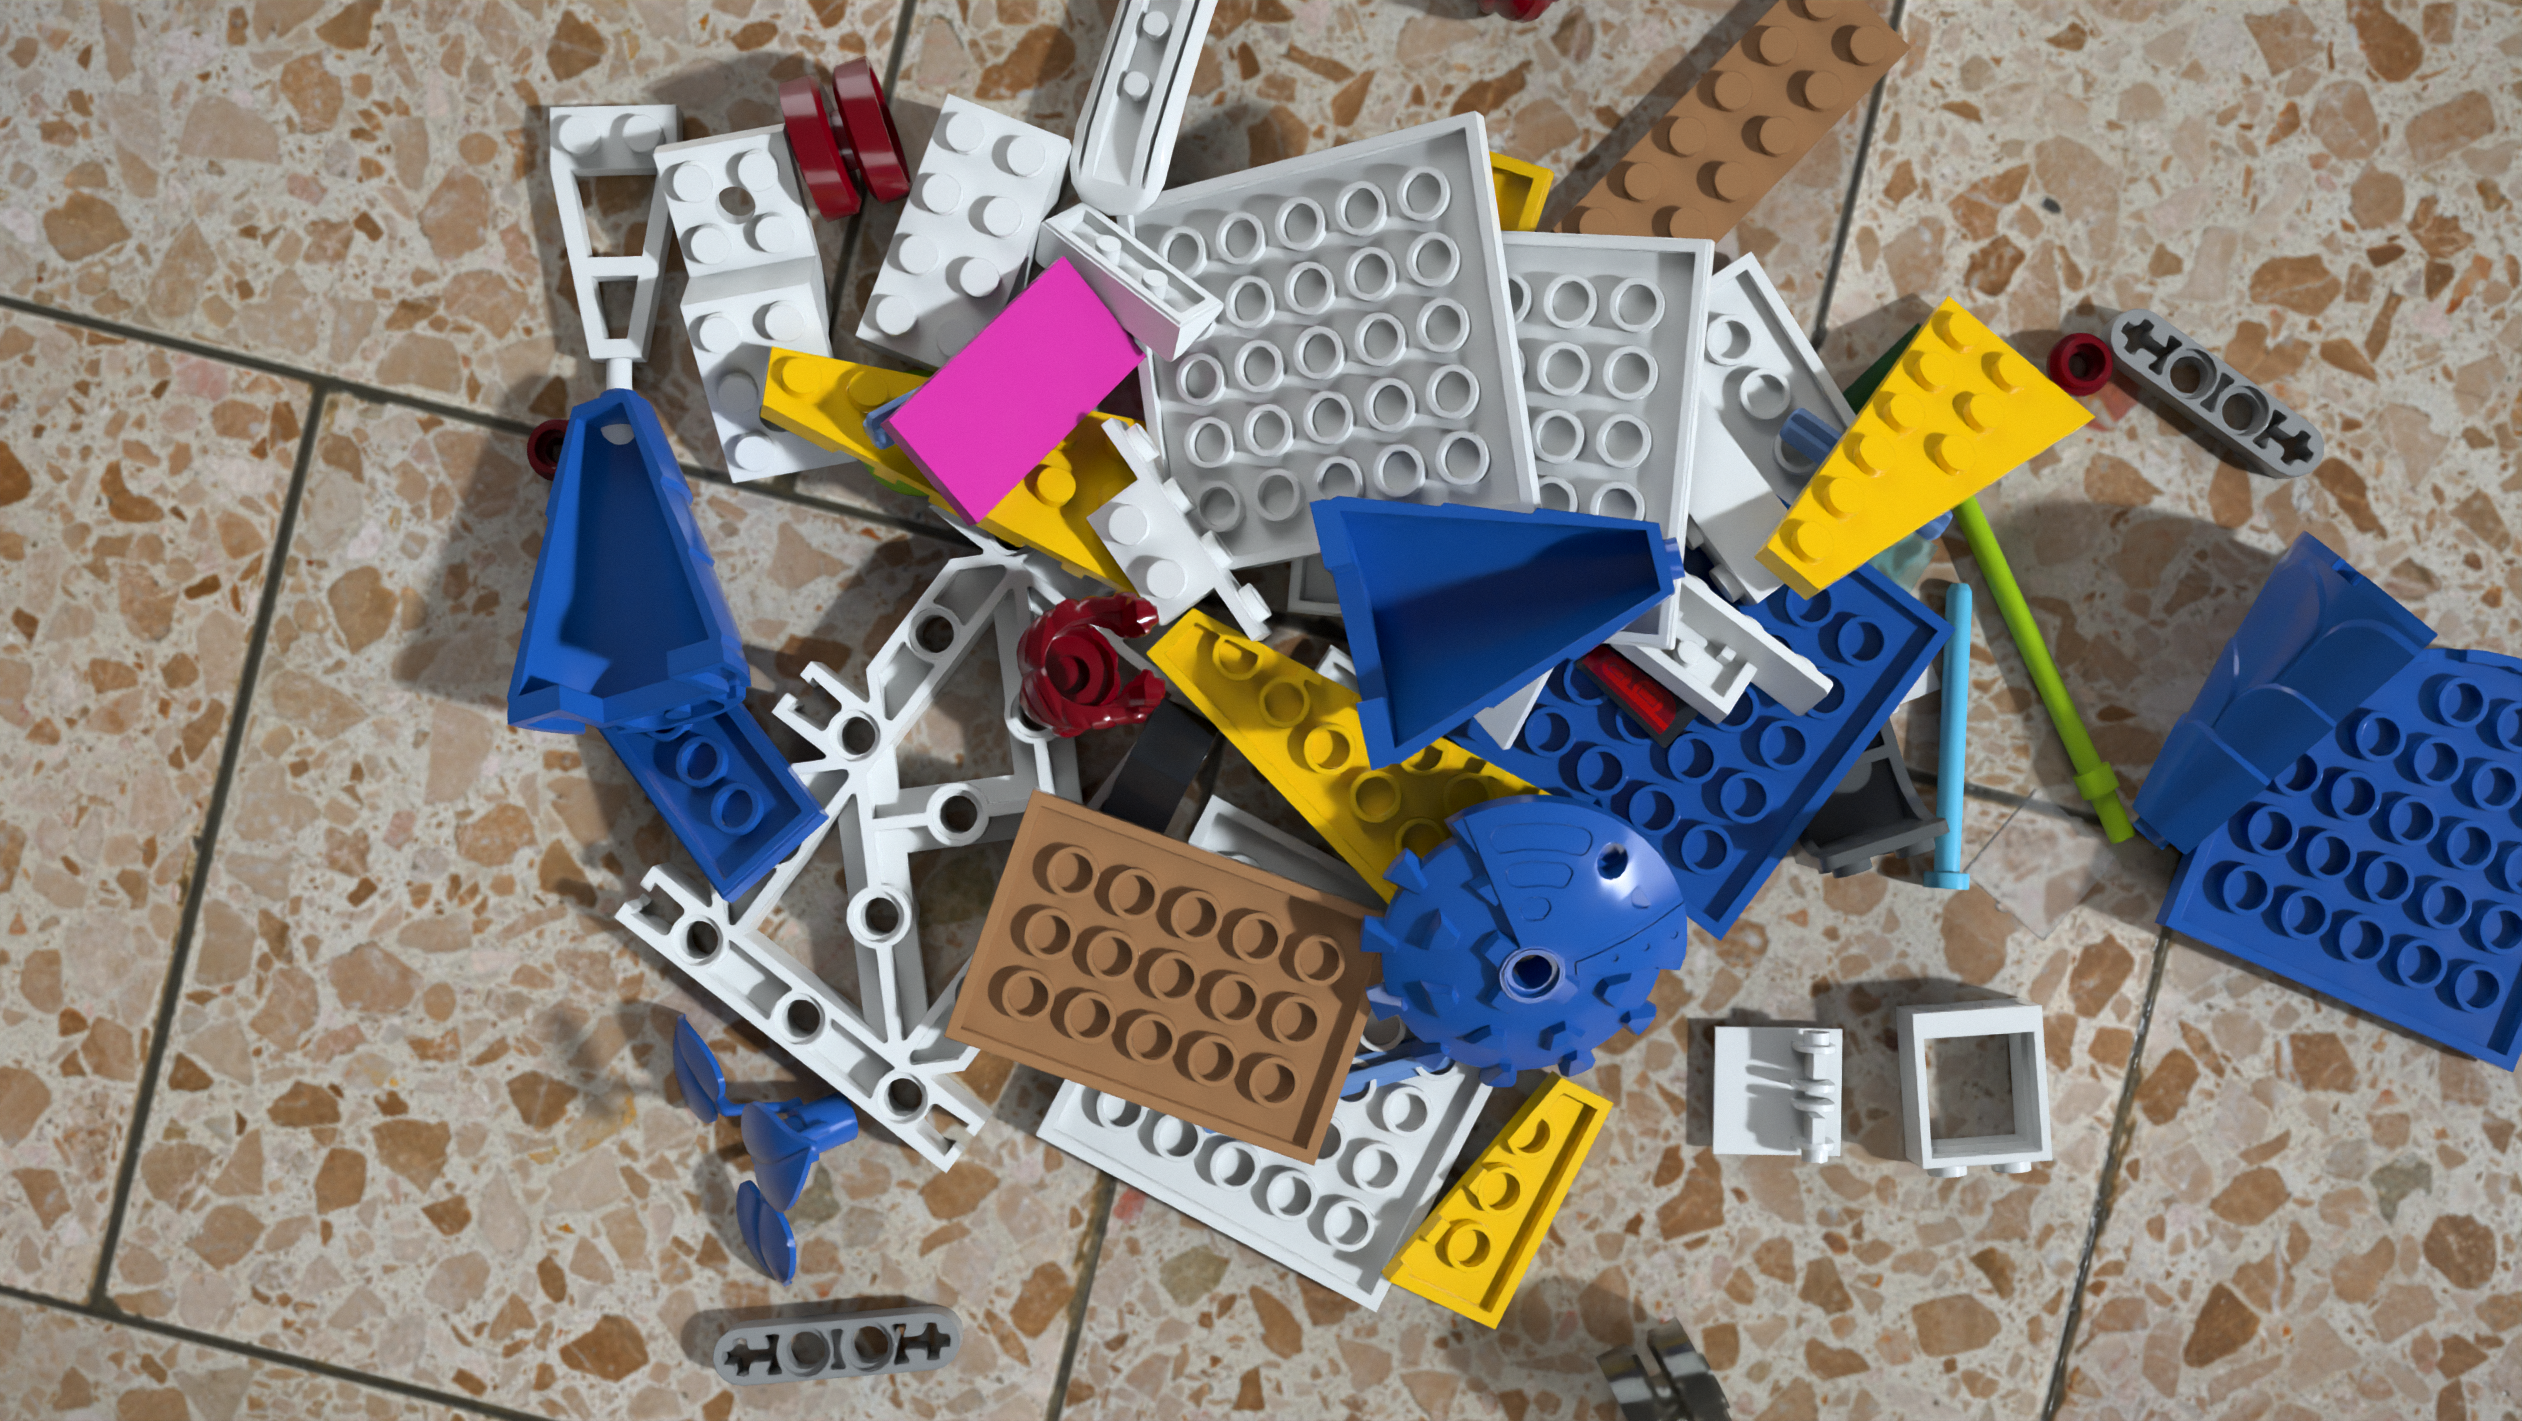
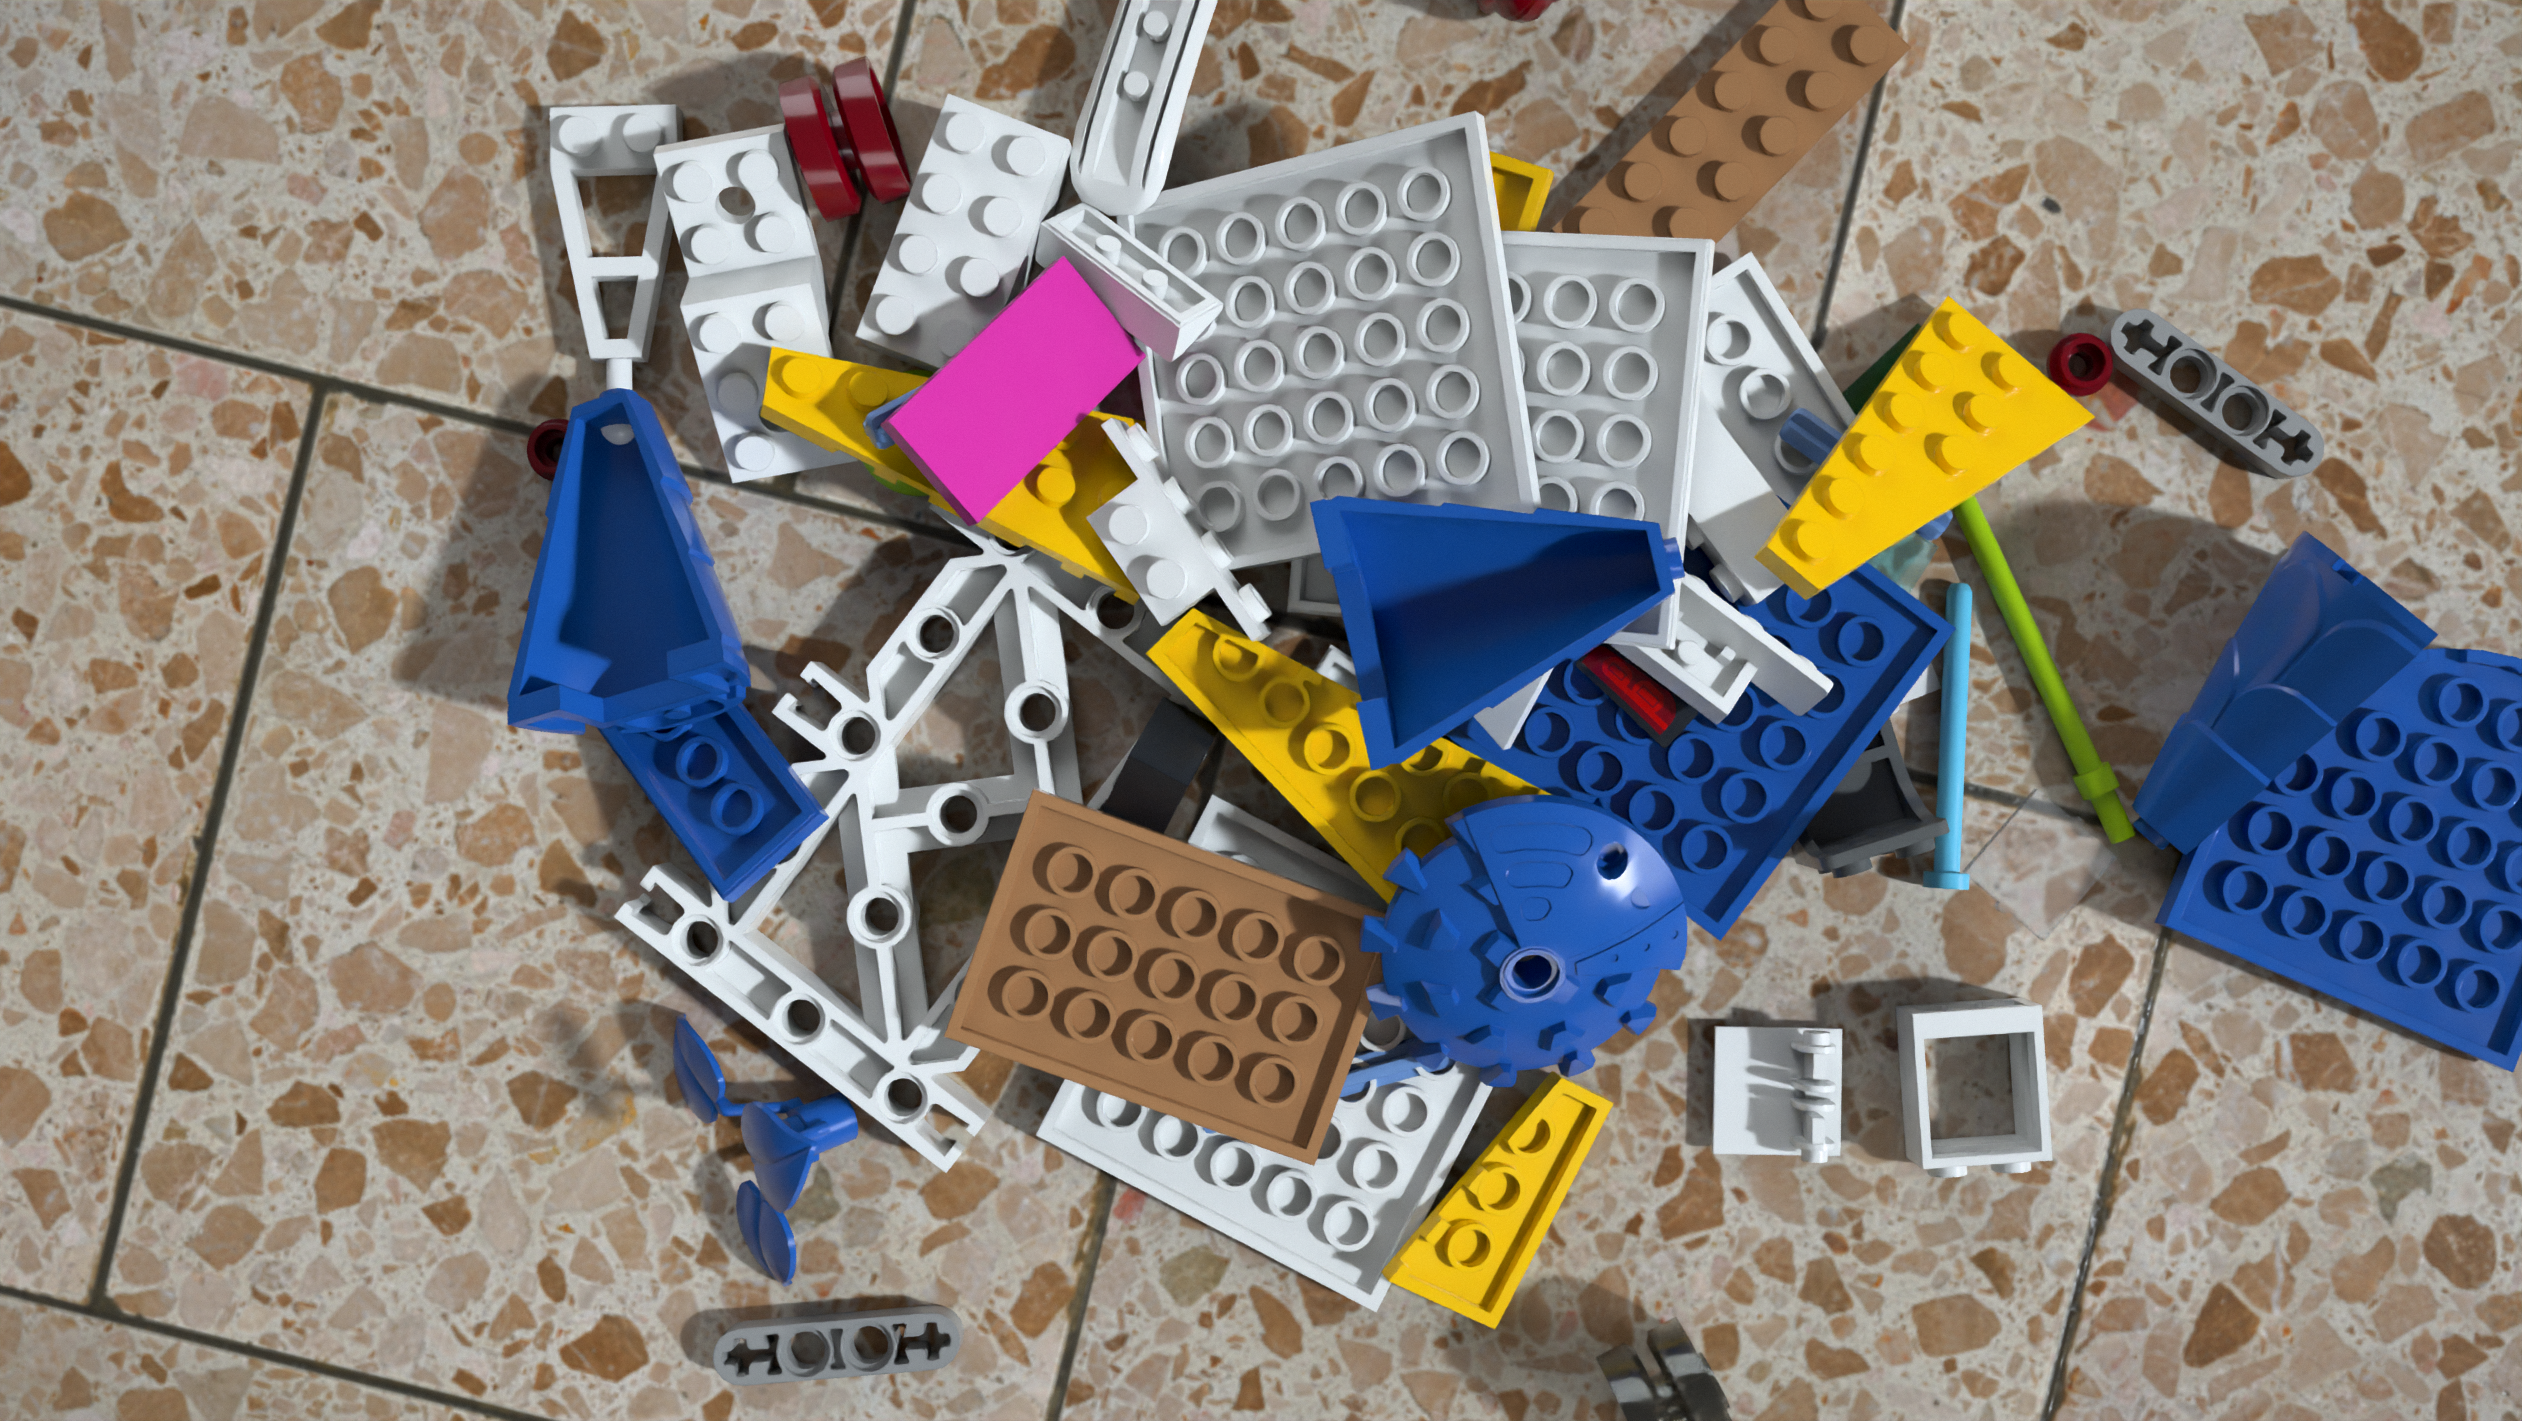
dark red hair [1016,592,1166,739] -> none

